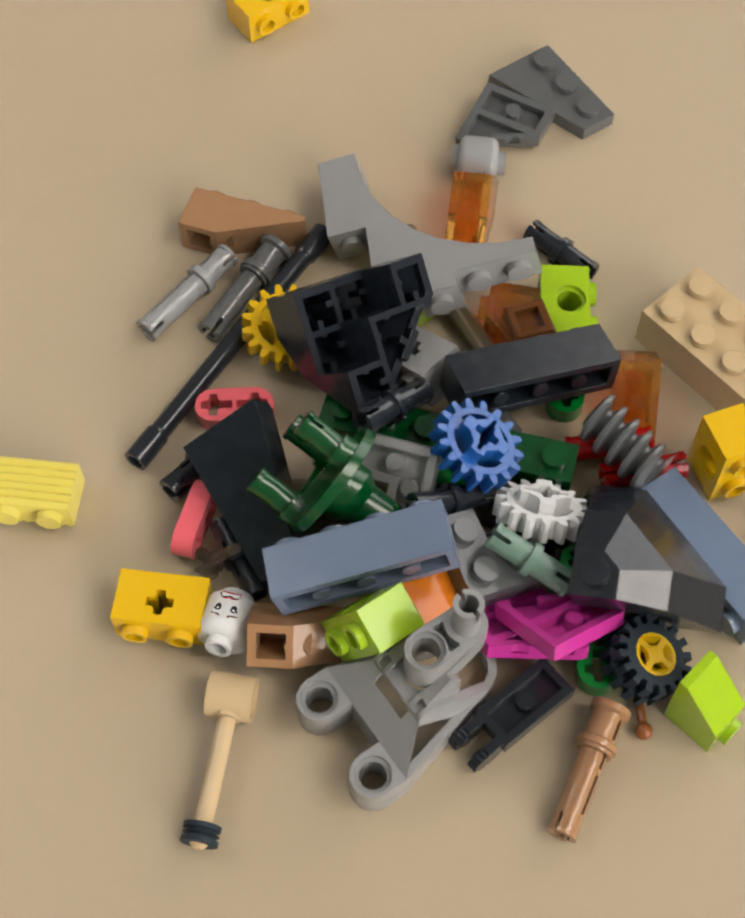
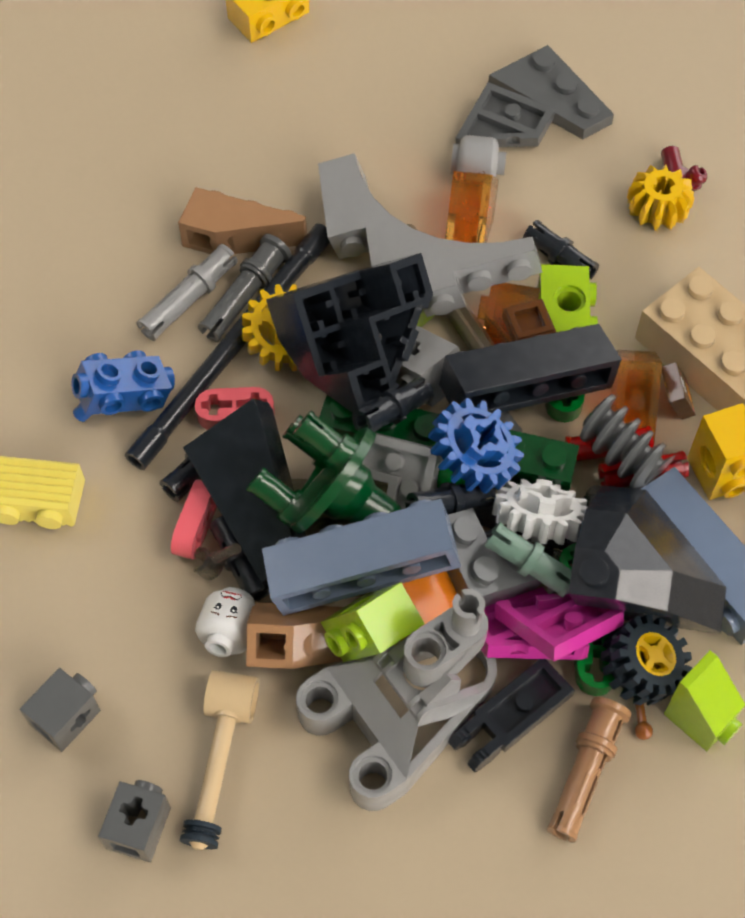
yellow brick [110,568,213,648] -> none
none -> dark grey brick [20,667,101,752]
none -> blue brick [71,350,175,422]
none -> dark grey brick [98,780,171,863]
none -> yellow gear [627,164,695,231]
none -> dark red arm [661,146,708,191]
none -> reddish brown tile [661,362,696,420]

